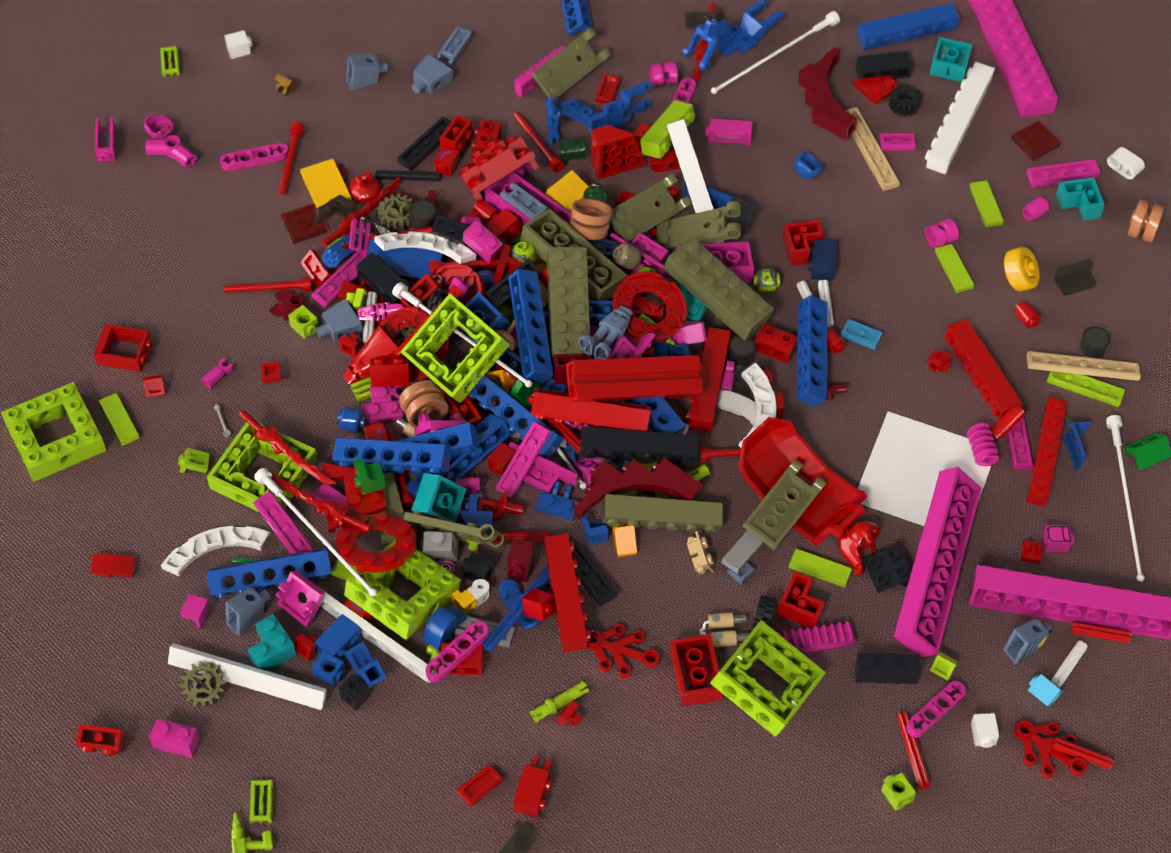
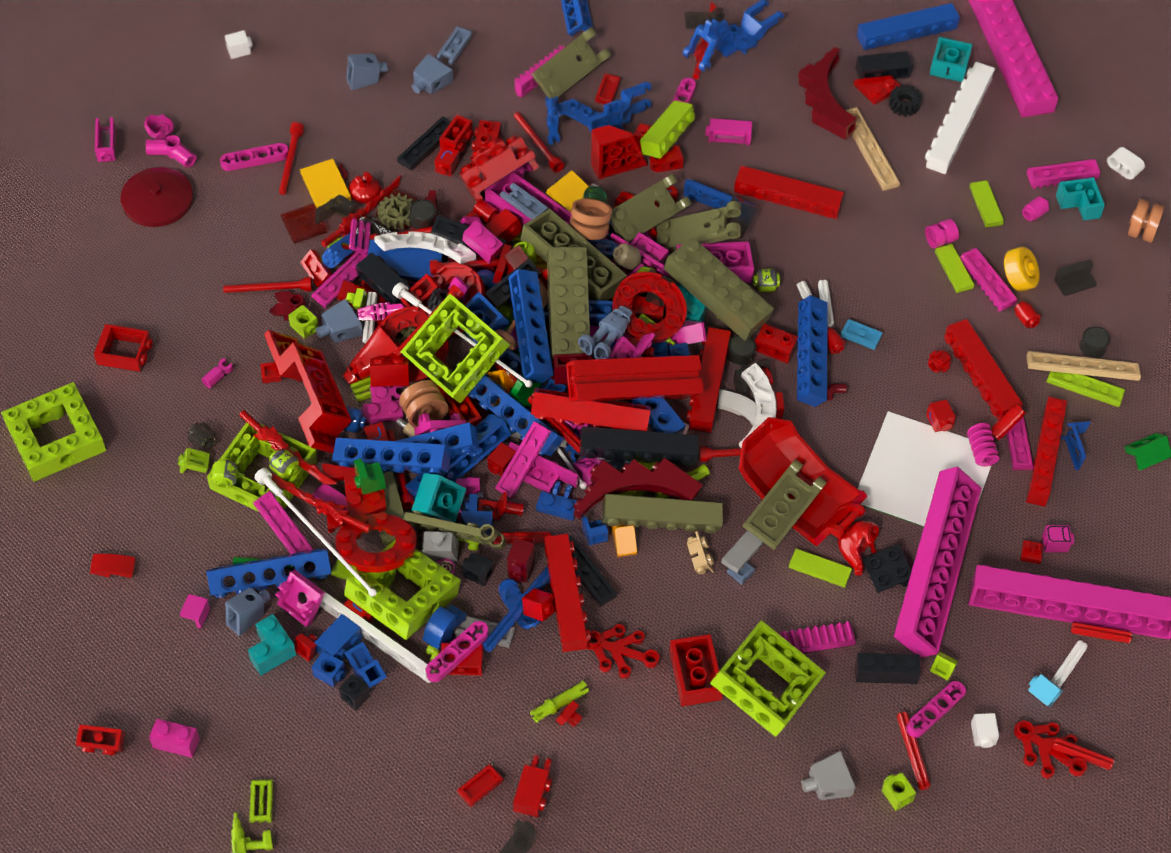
lime tile [99,393,140,446] -> none
red tile [143,374,165,398] -> none
lime tile [160,46,180,77] -> none
white tile [161,526,271,576] -> none
white tile [168,643,327,710] -> none
olive gear [179,661,226,707] -> none
light grey hinge [214,404,231,438] -> none
pearl gold tile [275,74,298,96] -> none
red tile [339,332,360,357] -> none
black piece [375,170,440,181] -> none
leg [451,579,489,614] -> none
clear green wheel [558,136,586,161] -> none
dark pink wheel [649,61,678,87] -> none
white tile [667,119,724,243] -> none
tan piece [700,612,749,648] -> none
white piece [711,11,840,94] -> none
dark pink bar [720,360,735,392] -> none
black tyre [752,595,777,630] -> none
red brick [777,571,825,629] -> none
red brick [782,219,823,266] -> none
blue hair [794,151,824,179] -> none
dark blue brick [808,239,836,281] -> none
dark pink tile [879,133,916,151] -> none
sand blue torso [1003,619,1052,665] -> none
clear red tile [1011,120,1061,161] -> none
white piece [1106,415,1145,582] -> none
none -> dark red dish [120,167,193,227]
none -> clear smoke head [187,422,216,451]
none -> lime head [211,458,238,489]
none -> red bracket [264,330,352,453]
none -> lime head [269,449,299,478]
none -> dark red tile [504,245,529,270]
none -> red brick [734,165,844,219]
none -> light grey torso [801,752,855,800]
none -> red brick [926,399,956,433]
none -> dark pink gear [960,248,1018,312]

